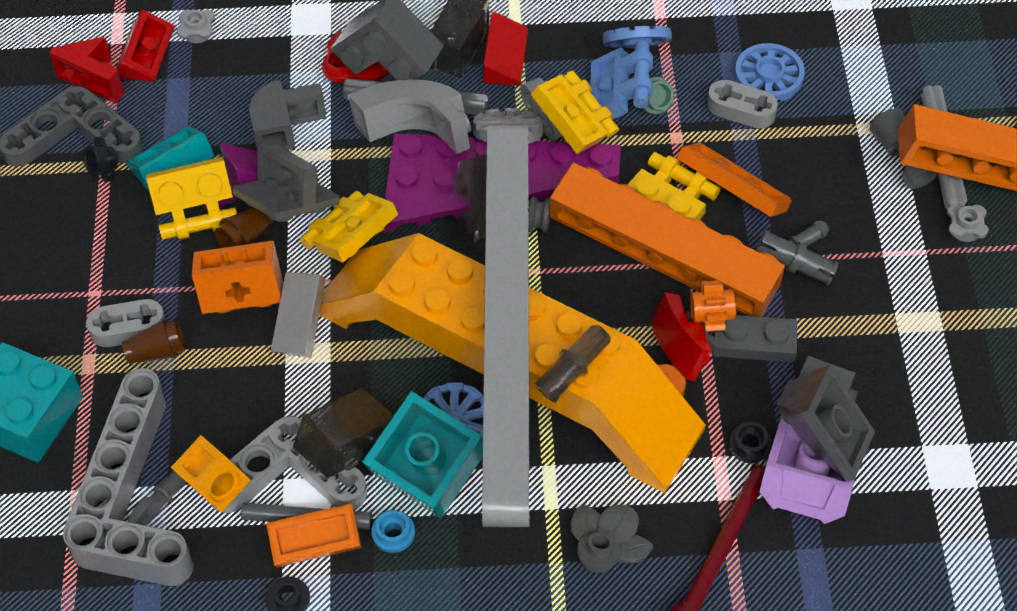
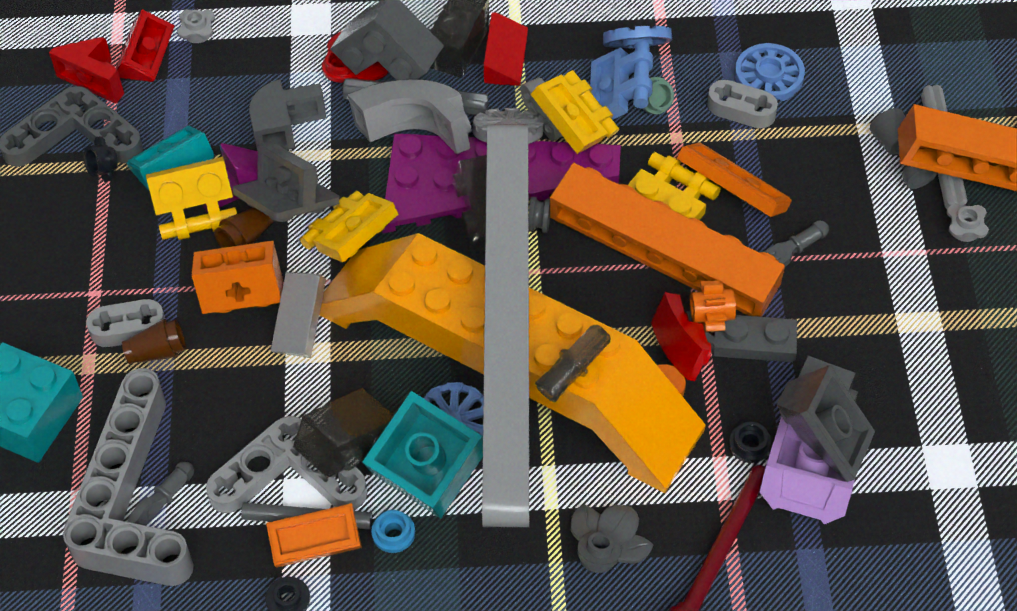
light orange brick [171,435,251,513] -> none
dark grey pin [755,229,839,286] -> none

